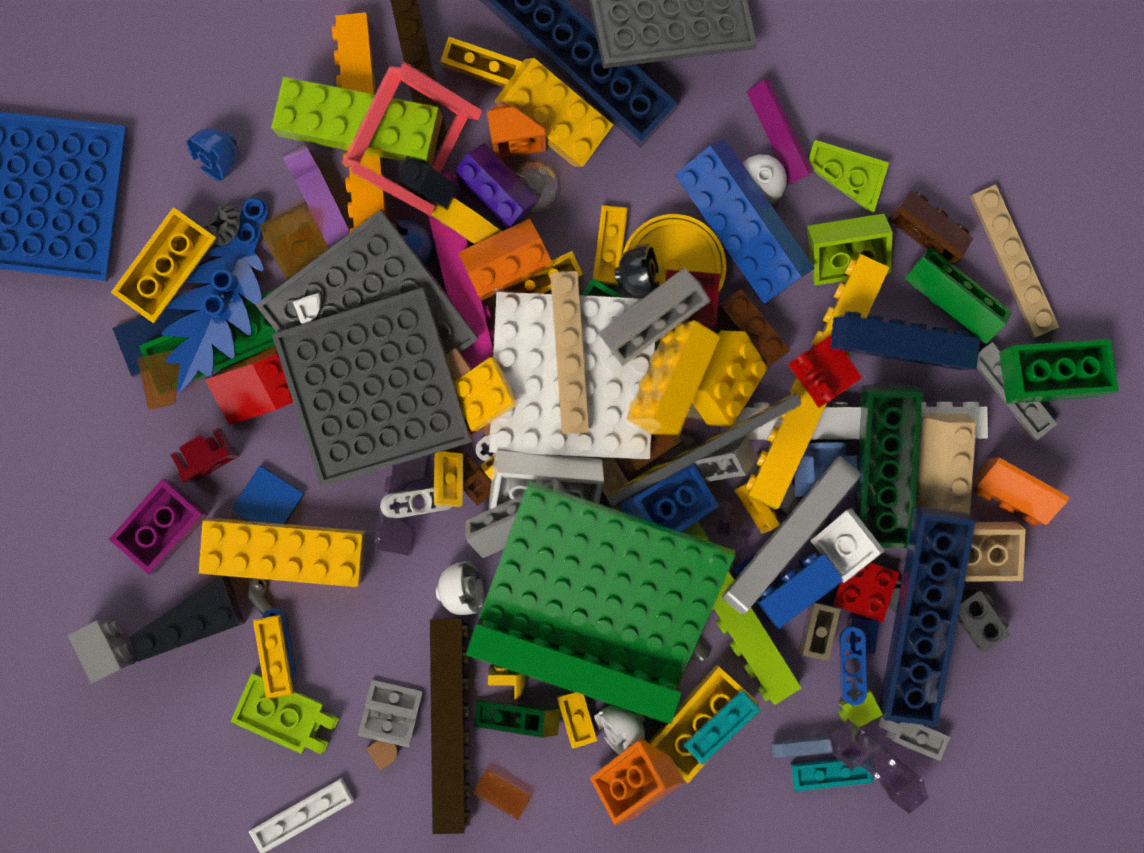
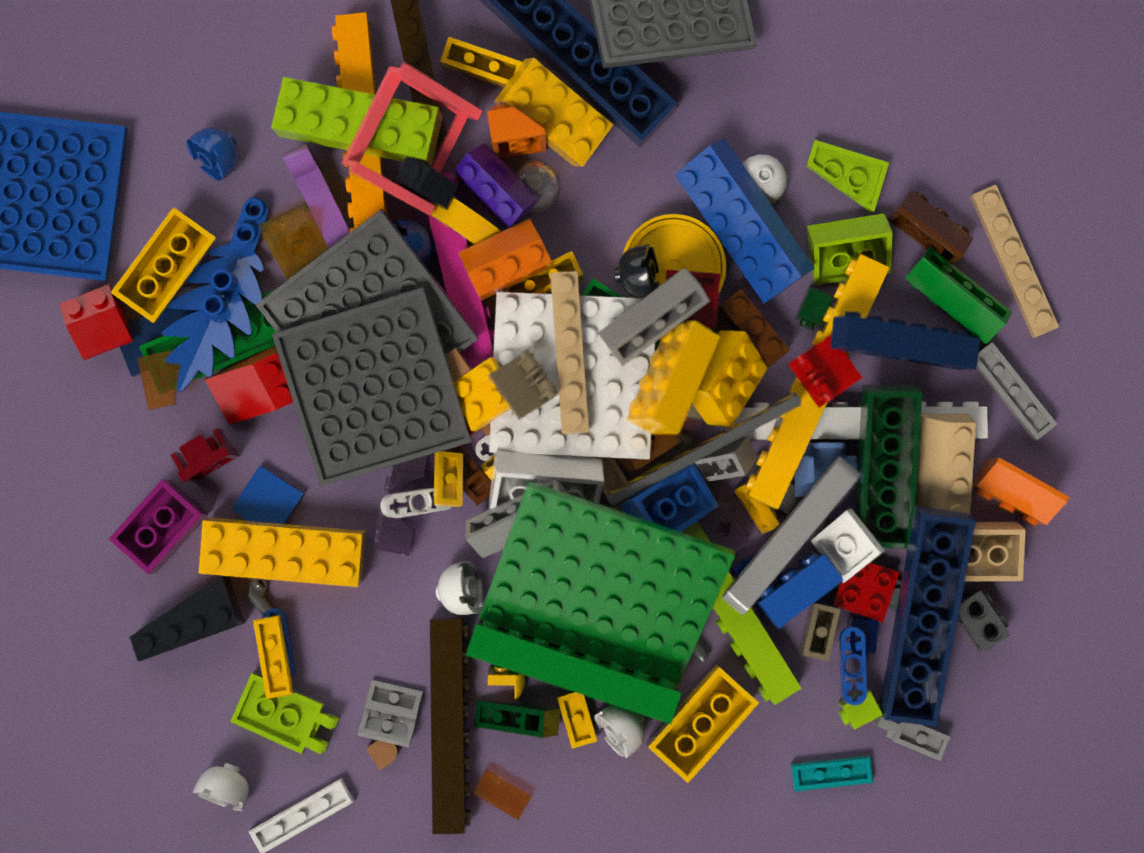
light grey brick [68,617,135,684] -> none
dark grey gear [206,204,240,246] -> none
white tile [293,292,321,325] -> none
orange slope [590,739,685,826] -> none
yellow tile [593,205,628,286] -> none
teal tile [683,690,761,765] -> none
magenta tile [746,78,814,185] -> none
sand blue beam [771,734,848,758] -> none
clear purple arch [829,719,929,814] -> none
green brick [999,339,1119,404] -> none
none -> red slope [59,284,133,360]
none -> white cylinder [193,763,249,811]
none -> dark tan hinge [488,349,559,420]
none -> dark green brick [794,287,835,330]

